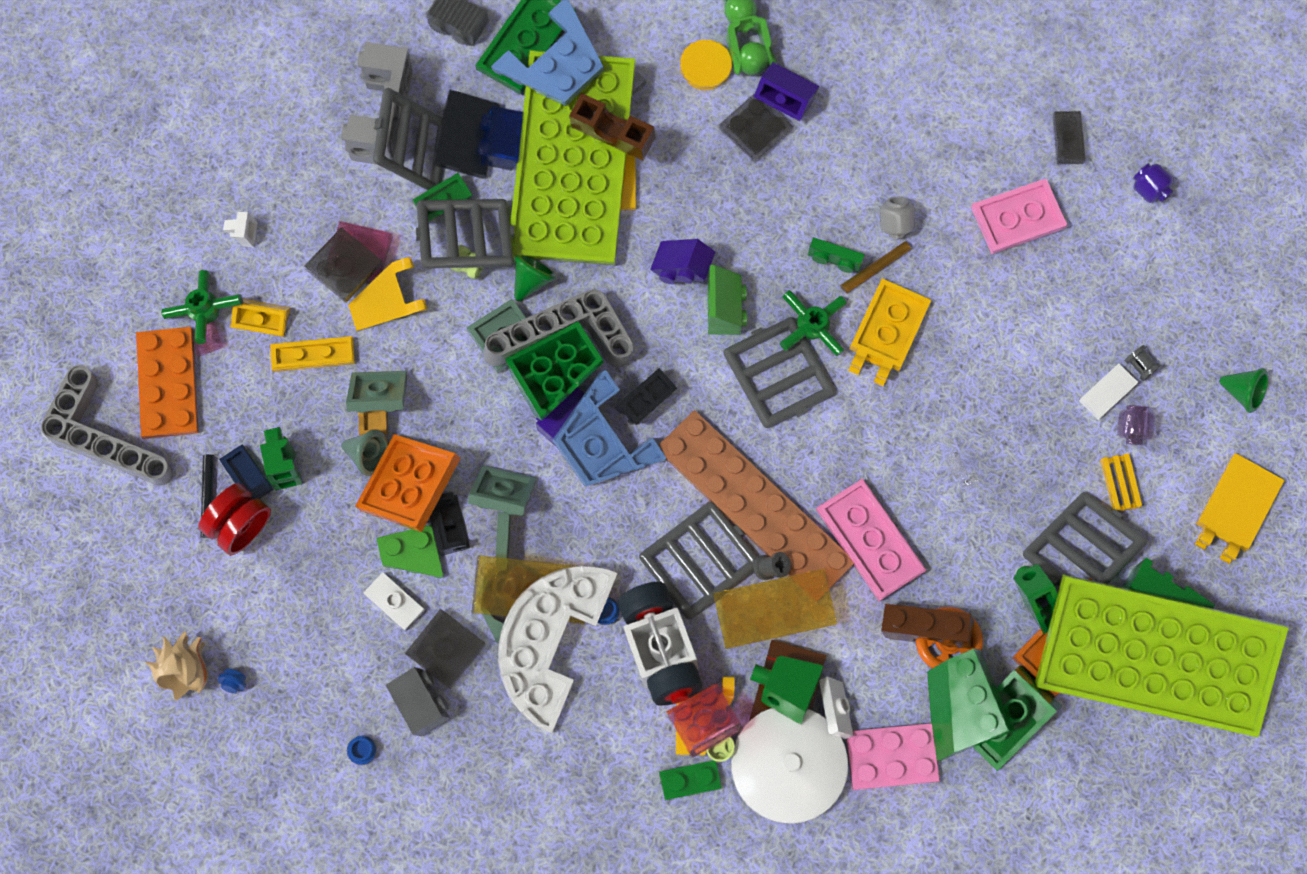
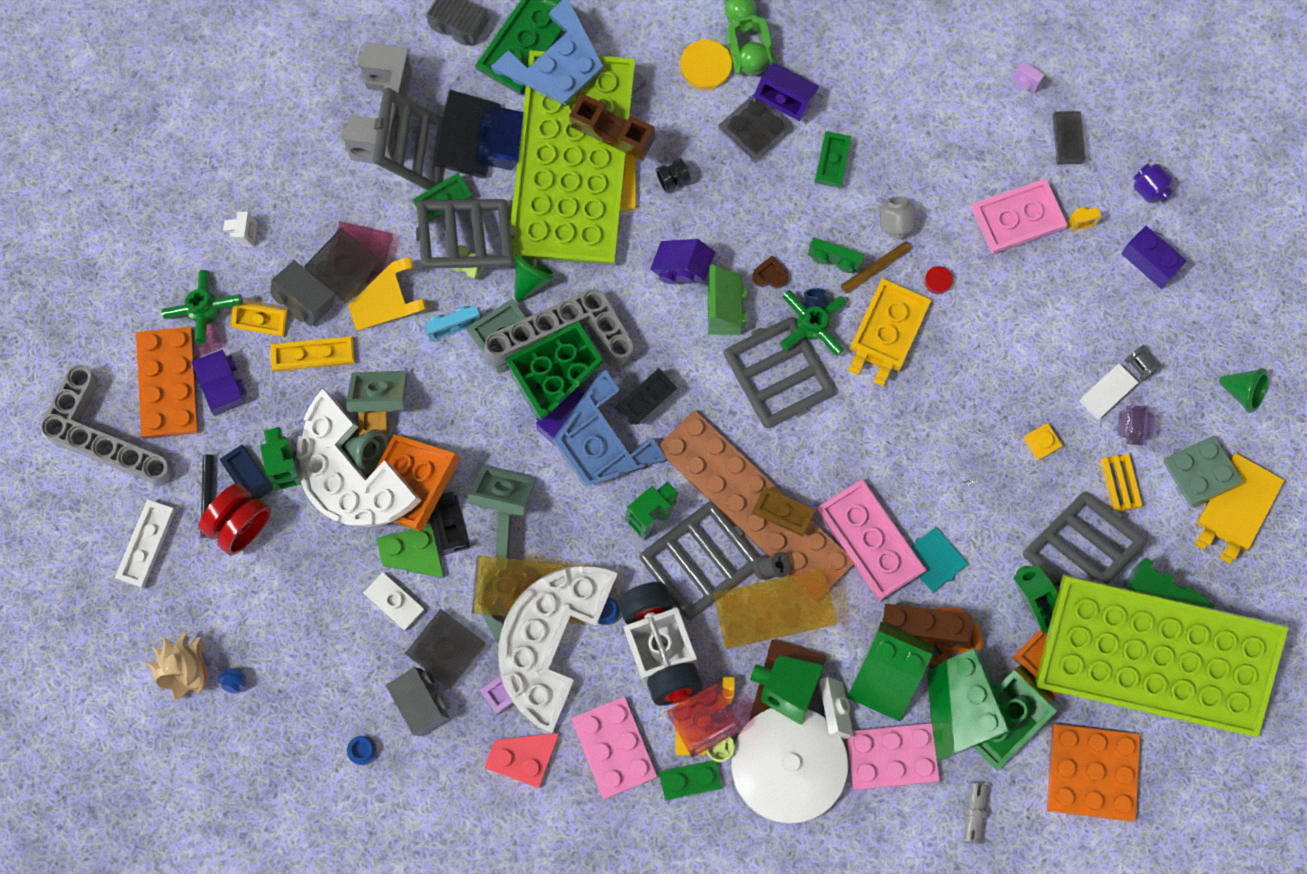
none -> white plate [115,500,176,589]
none -> dark purple brick [191,349,247,416]
none -> dark grey brick [270,260,335,327]
none -> white plate [296,389,422,527]
none -> medium azure plate [424,305,480,342]
none -> lavender plate [480,676,513,715]
none -> coral wing [484,733,559,788]
none -> bright pink plate [571,697,657,800]
none -> green hips [625,481,679,540]
none -> black wheel [656,158,691,193]
none -> pearl gold plate [752,486,816,537]
none -> reddish brown tile [753,255,788,289]
none -> dark blue plate [802,288,829,309]
none -> green plate [815,131,851,188]
none -> green slope [847,622,934,722]
none -> teal piece [911,527,968,593]
none -> red tile [924,266,953,294]
none -> light grey pin [962,783,989,845]
none -> lavender plate [1013,61,1045,93]
none -> yellow plate [1023,423,1063,461]
none -> orange plate [1047,724,1140,822]
none -> yellow plate [1067,207,1102,232]
none -> dark purple brick [1121,225,1187,289]
none -> sand green plate [1164,435,1243,508]

